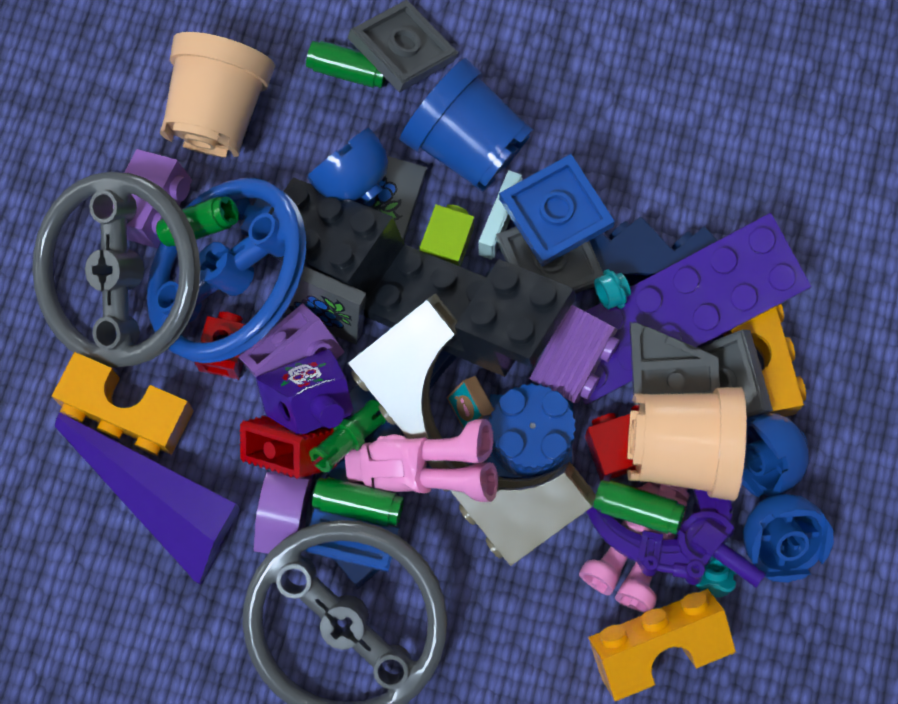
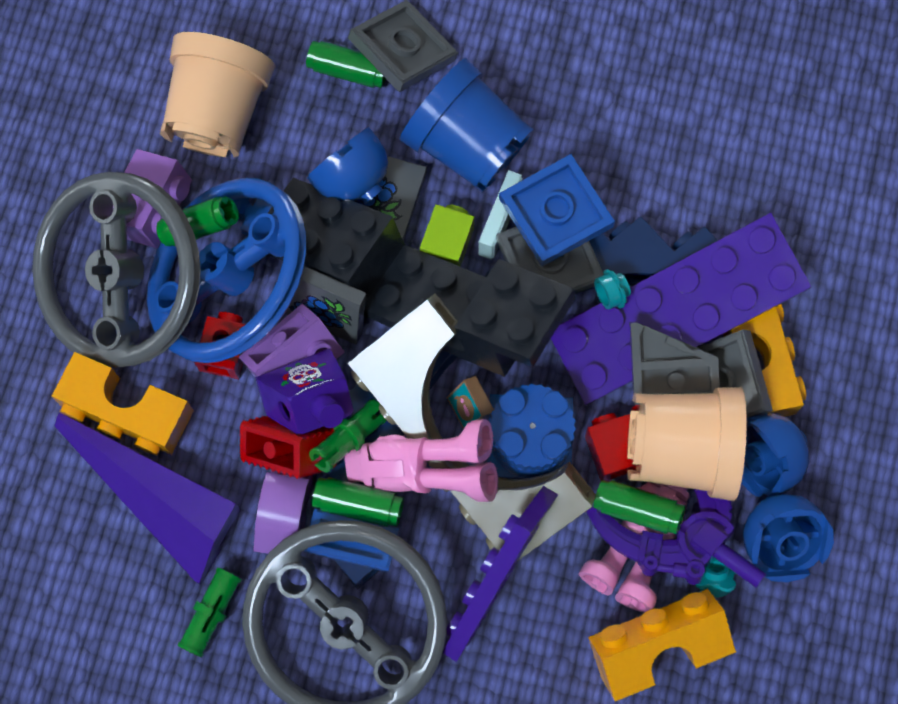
medium lavender brick [529,305,620,403] -> none
none -> green pin [177,567,242,658]
none -> dark purple wing [442,486,558,662]

